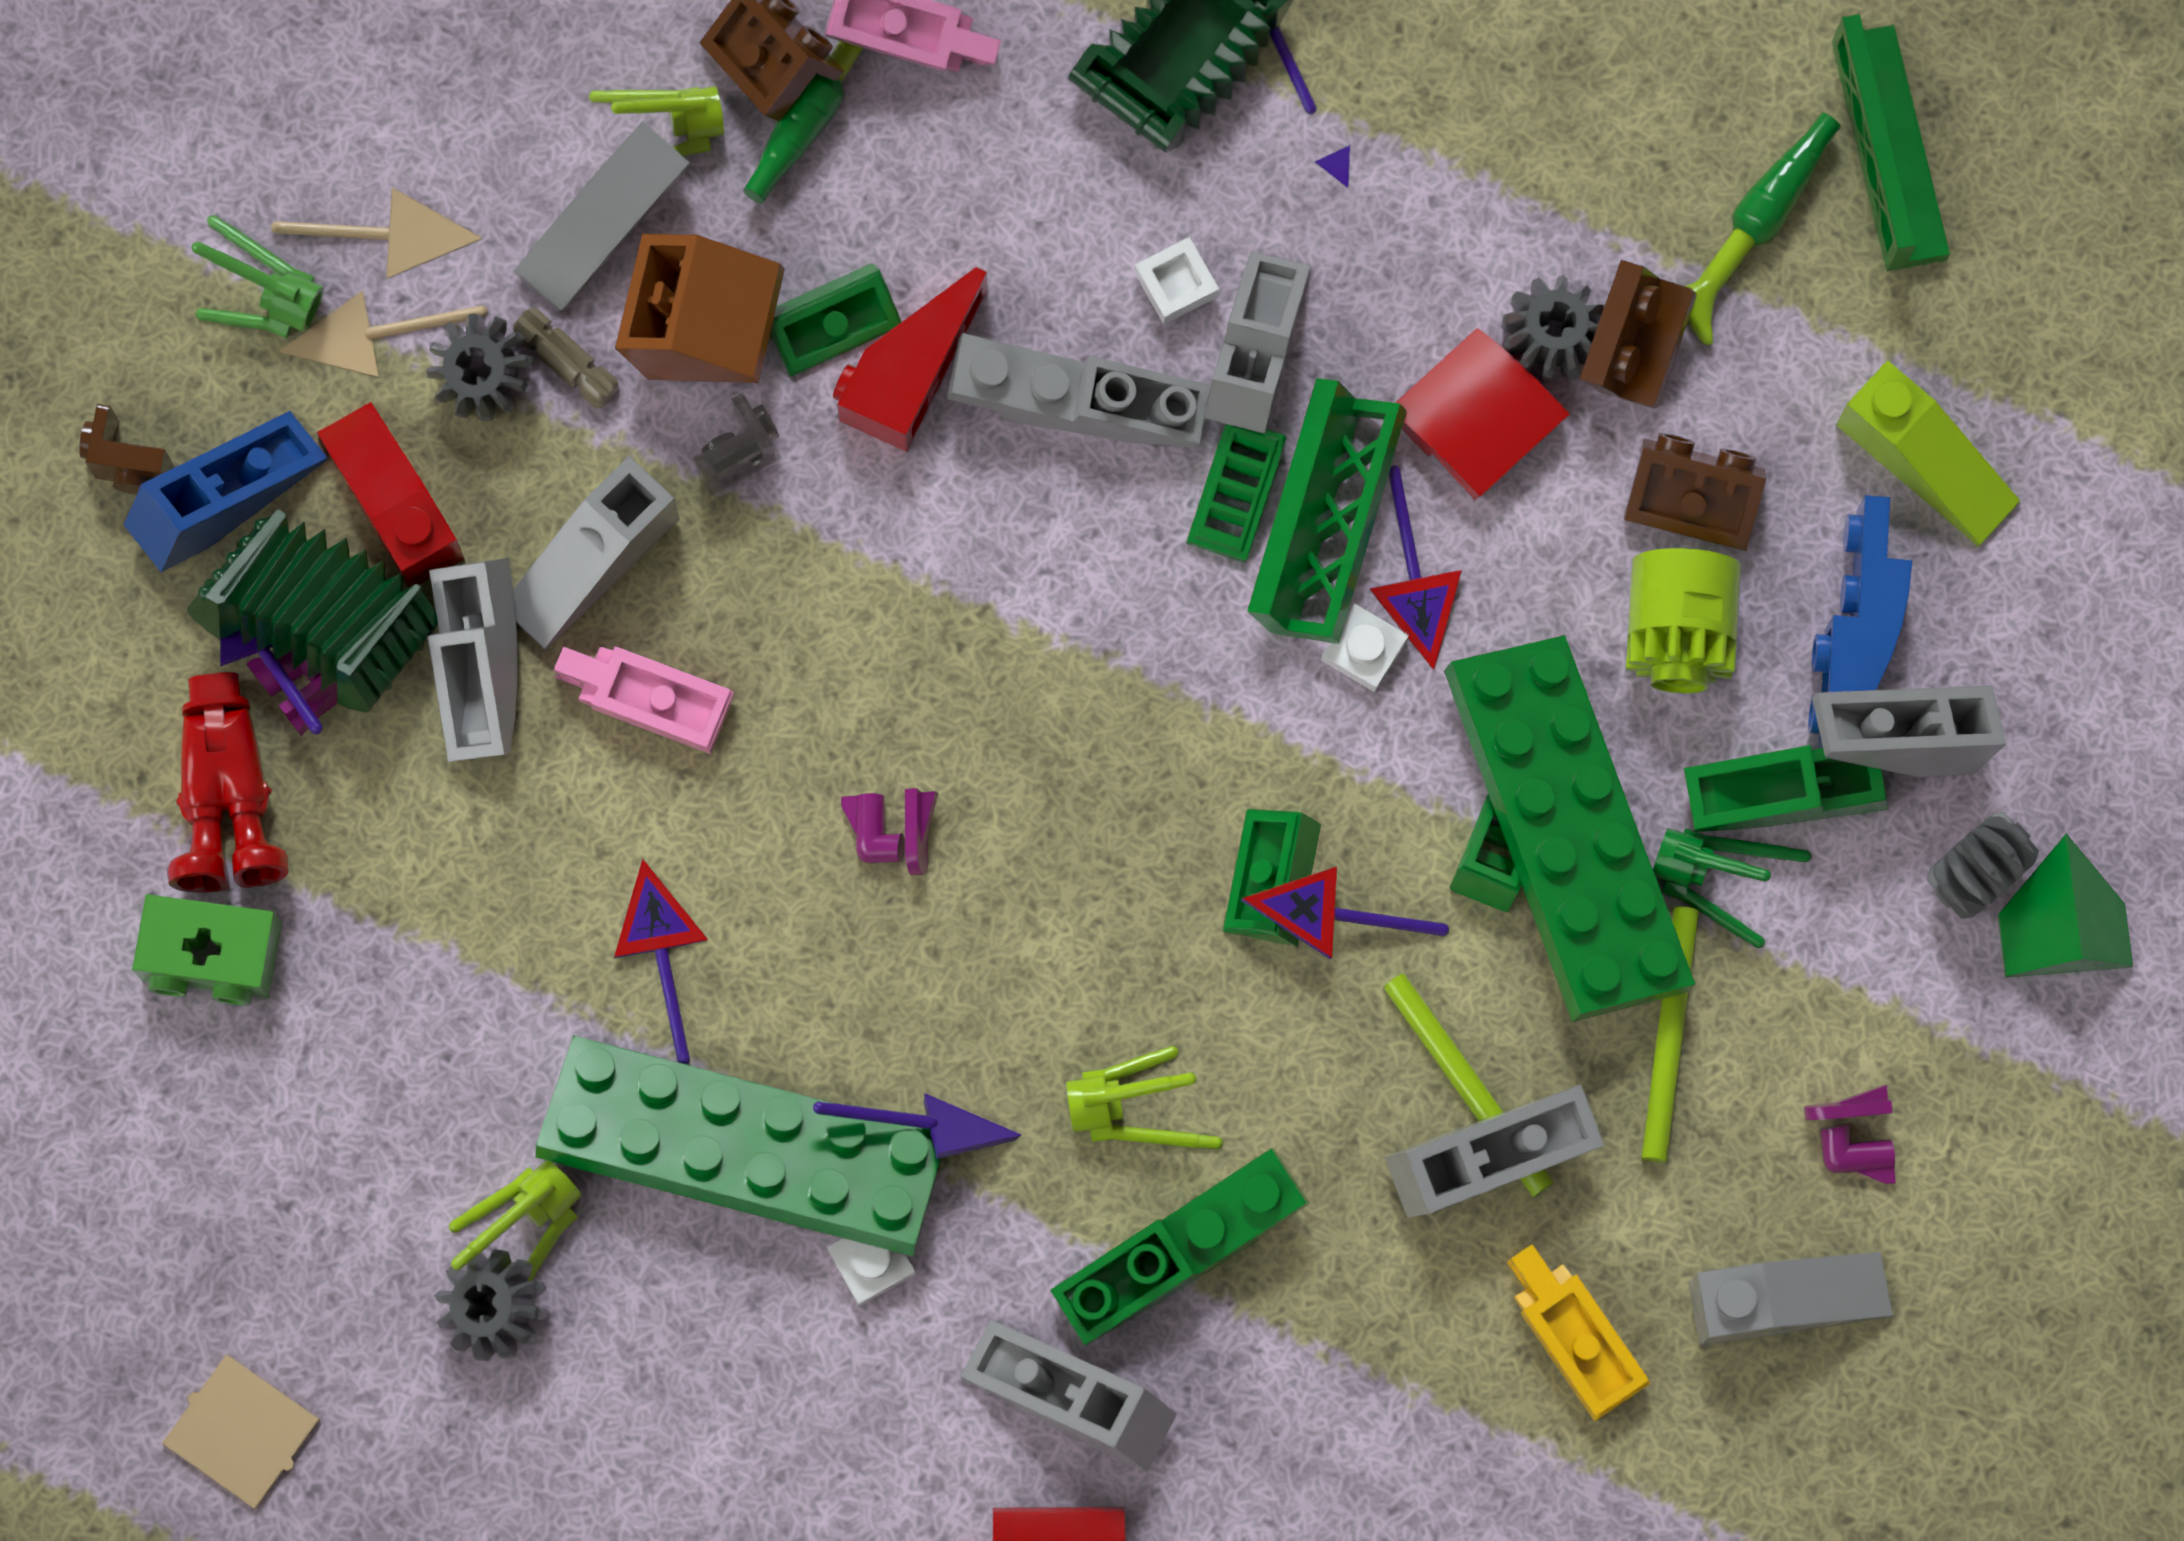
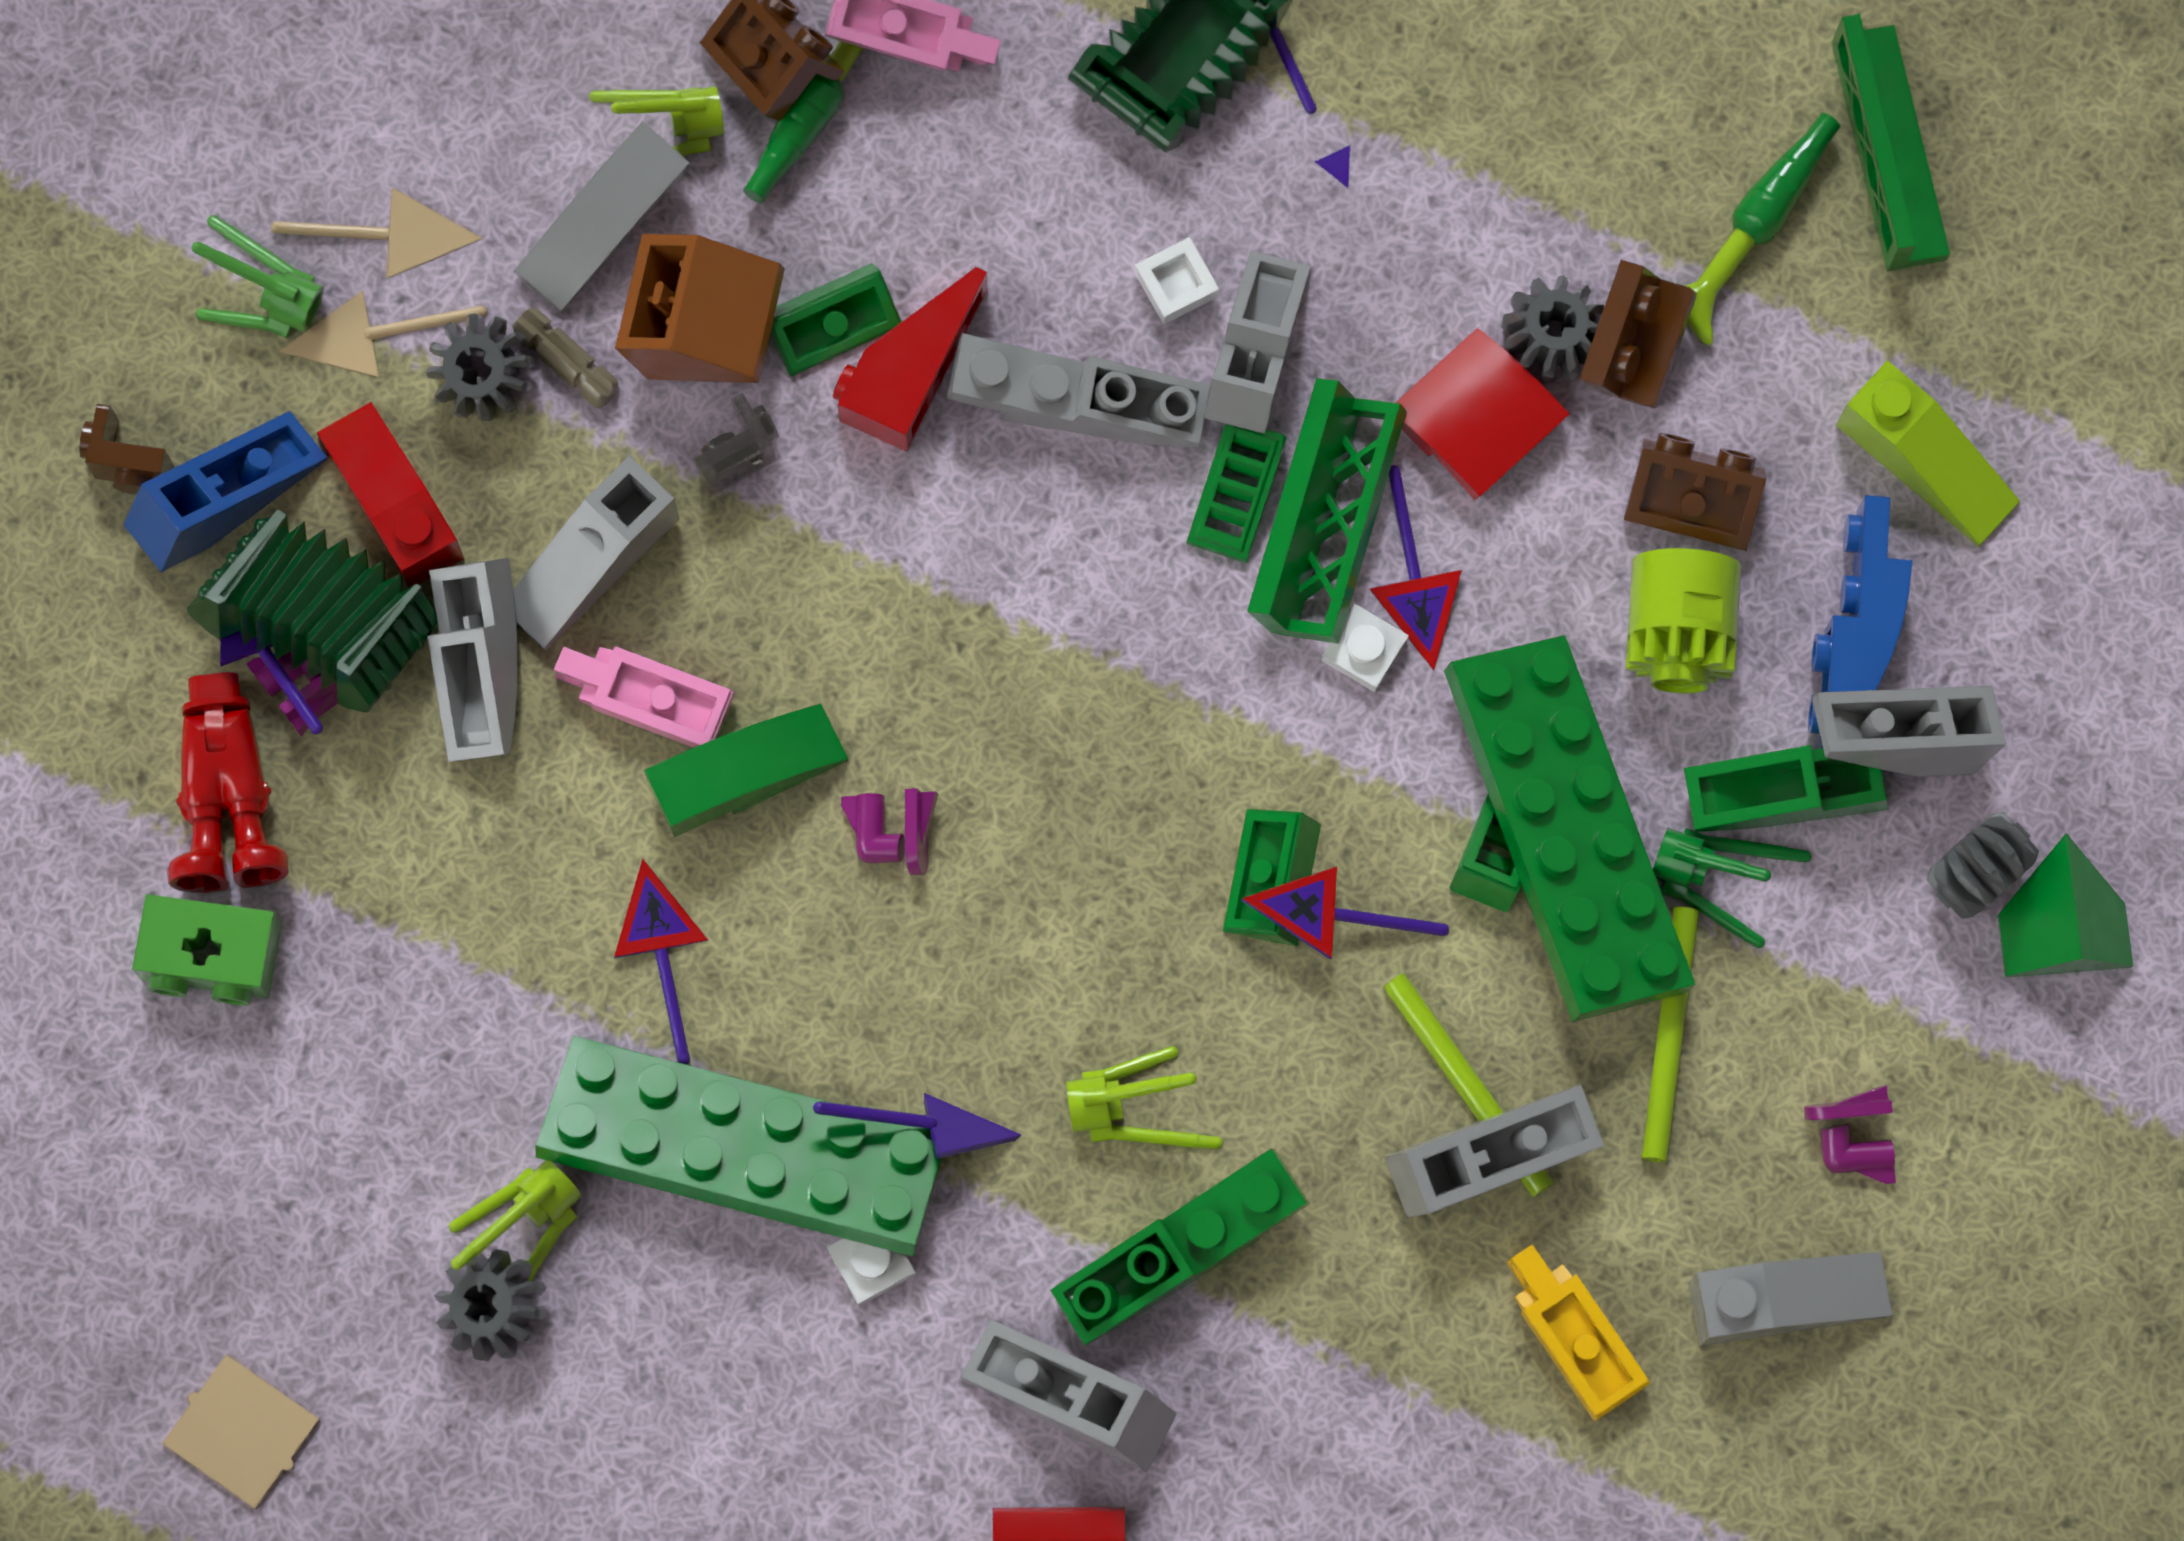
none -> green slope [644,703,849,838]

